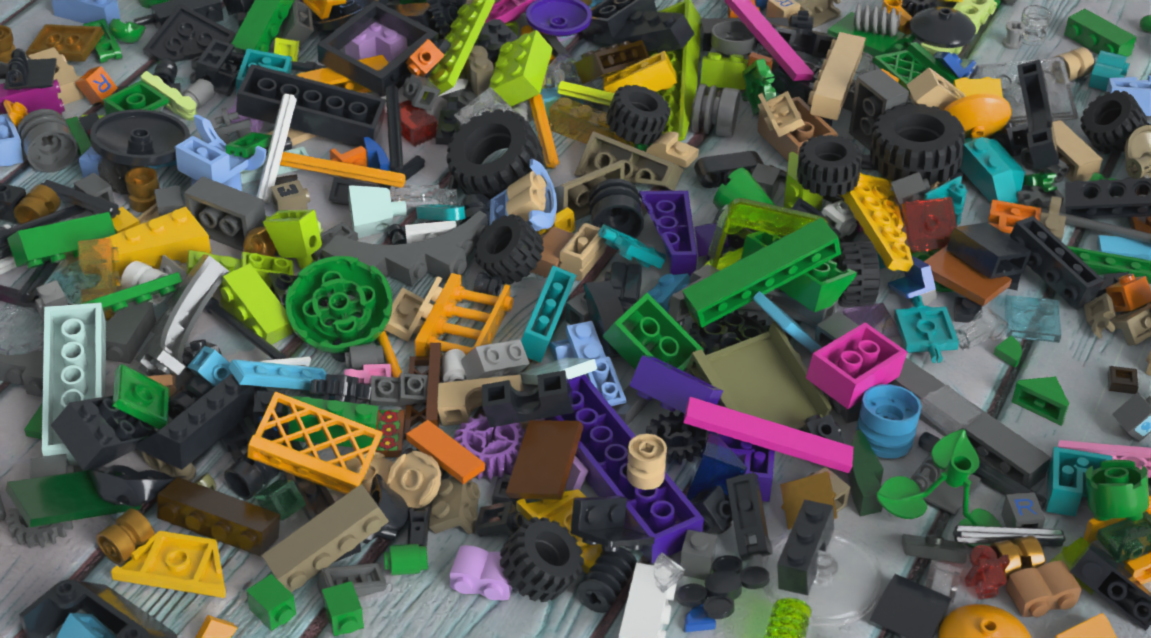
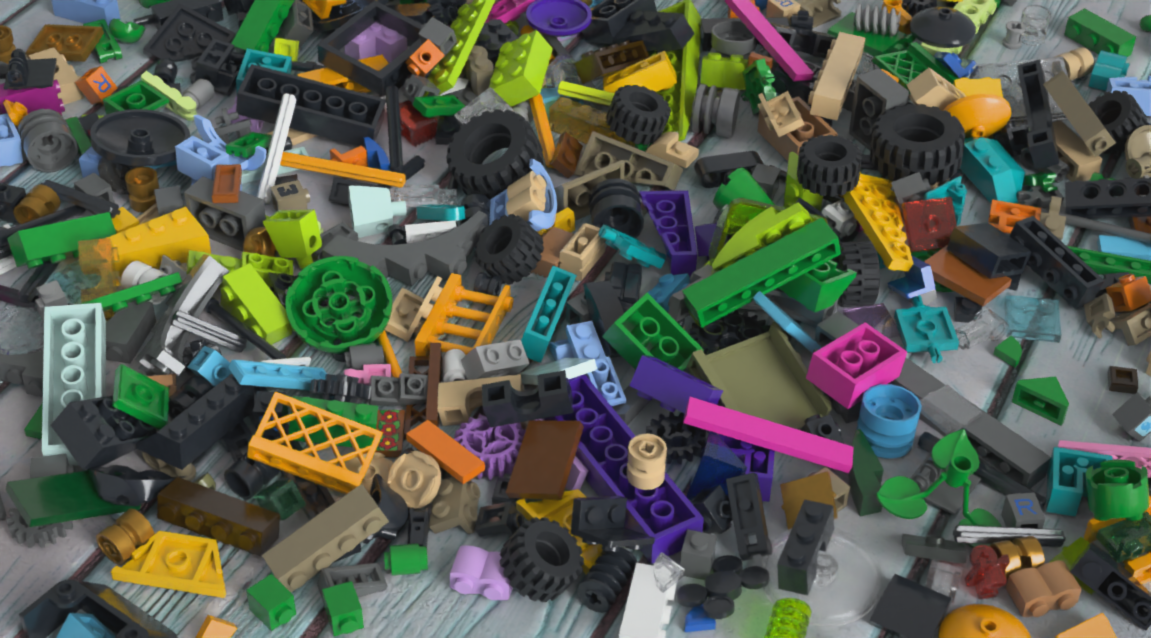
none -> axle [171,310,247,353]
none -> dark orange tile [212,164,242,203]
none -> green plate [413,95,465,118]
none -> dark grey brick [418,17,457,58]
none -> reddish brown plate [550,132,583,179]
none -> lime slope [712,202,812,272]
none -> dark tan slope [1043,70,1116,157]

